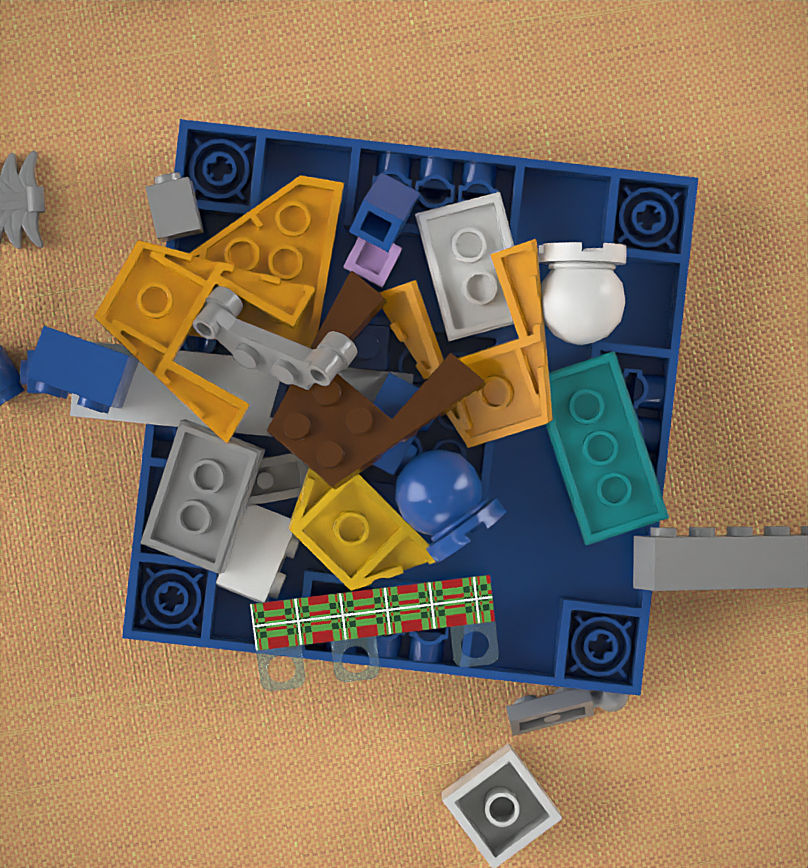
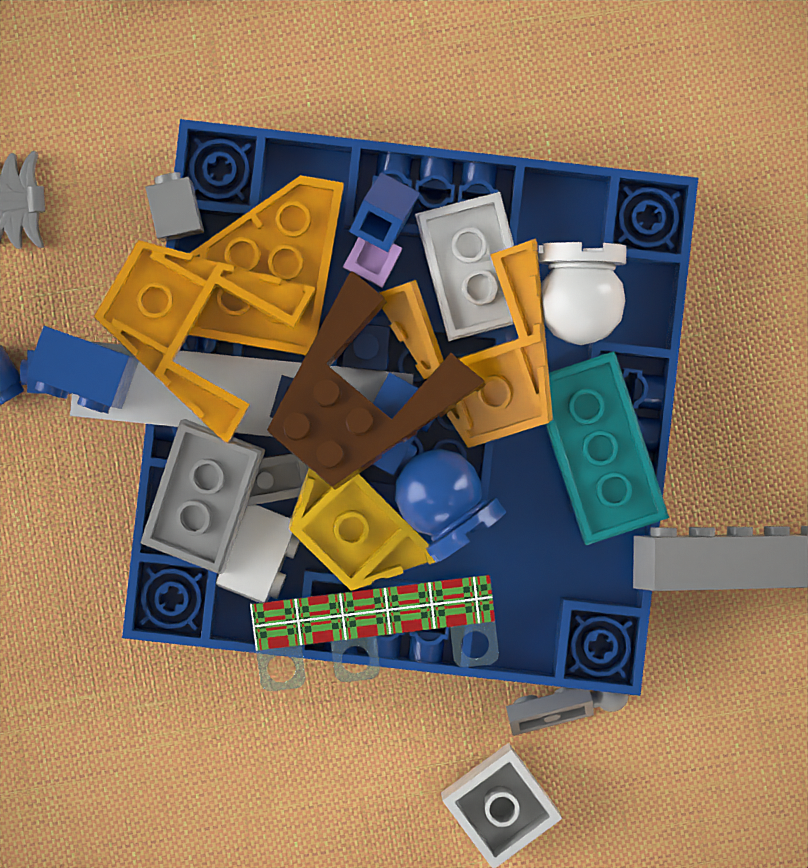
light grey plate [193,286,357,390] -> none

